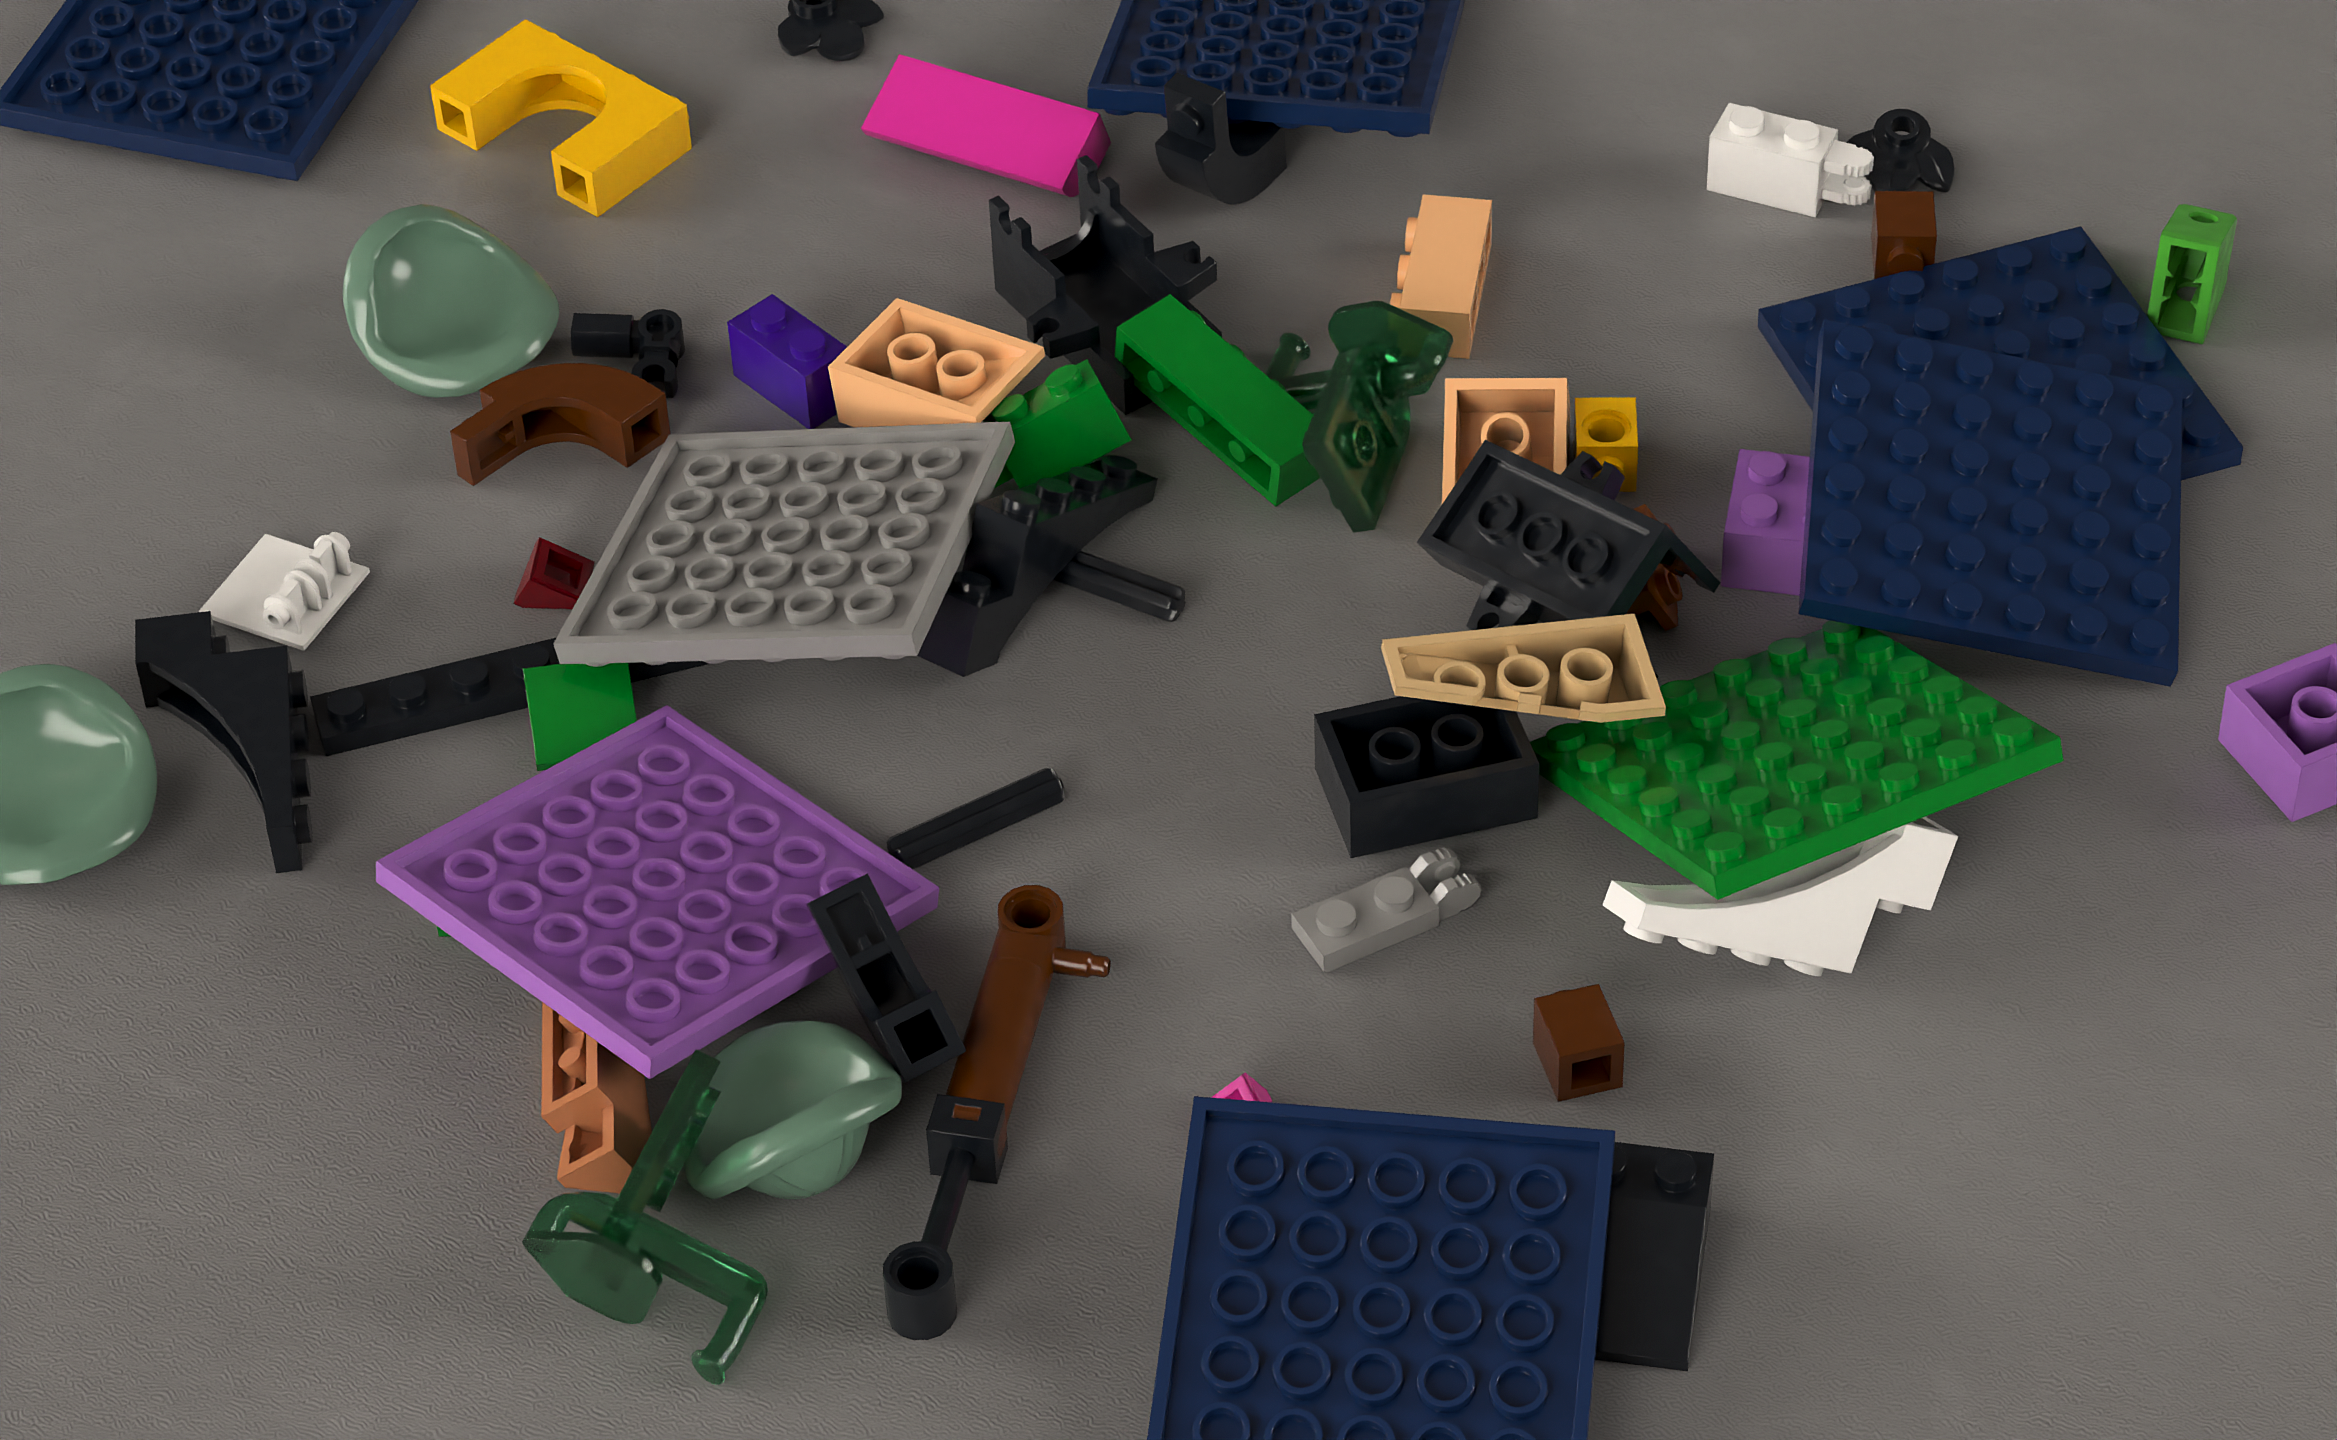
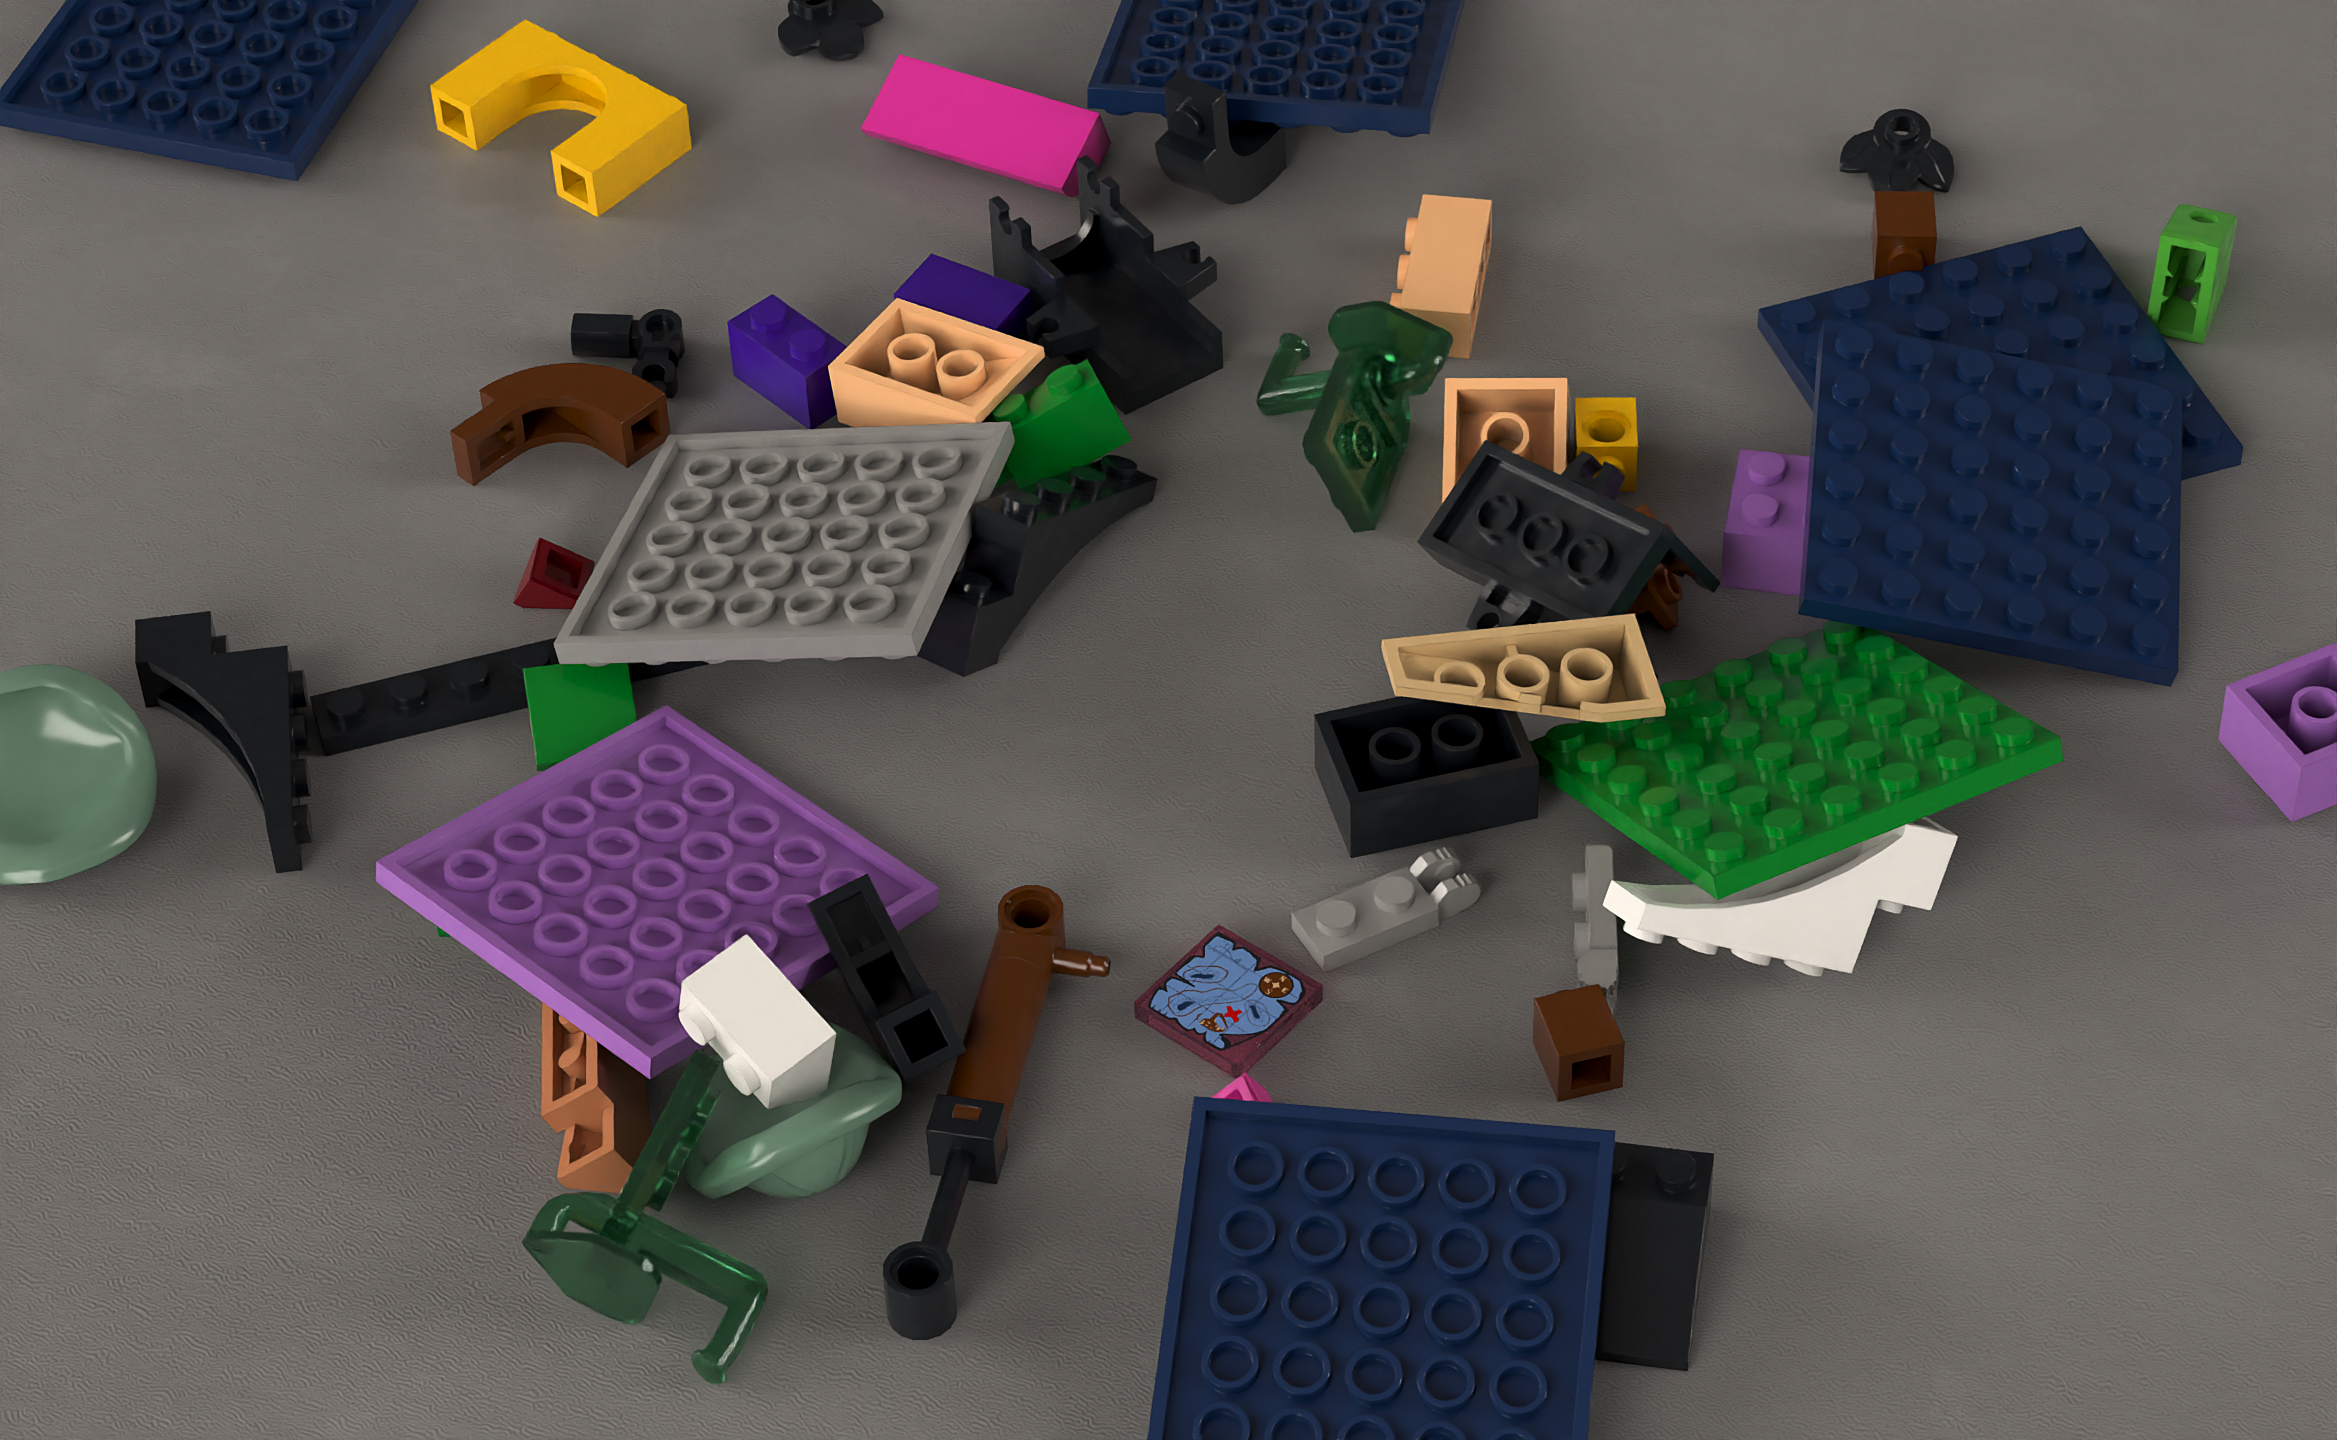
white hinge [199,532,370,651] -> none
sand green piece [343,204,559,398] -> none
black axle [886,768,1065,869] -> none
black axle [1053,550,1186,622] -> none
green brick [1115,294,1334,507] -> none
white hinge [1707,103,1874,218] -> none
none -> white slope [679,934,836,1109]
none -> dark purple brick [894,253,1033,341]
none -> tile [1134,924,1323,1079]
none -> light grey hinge [1572,845,1619,1017]

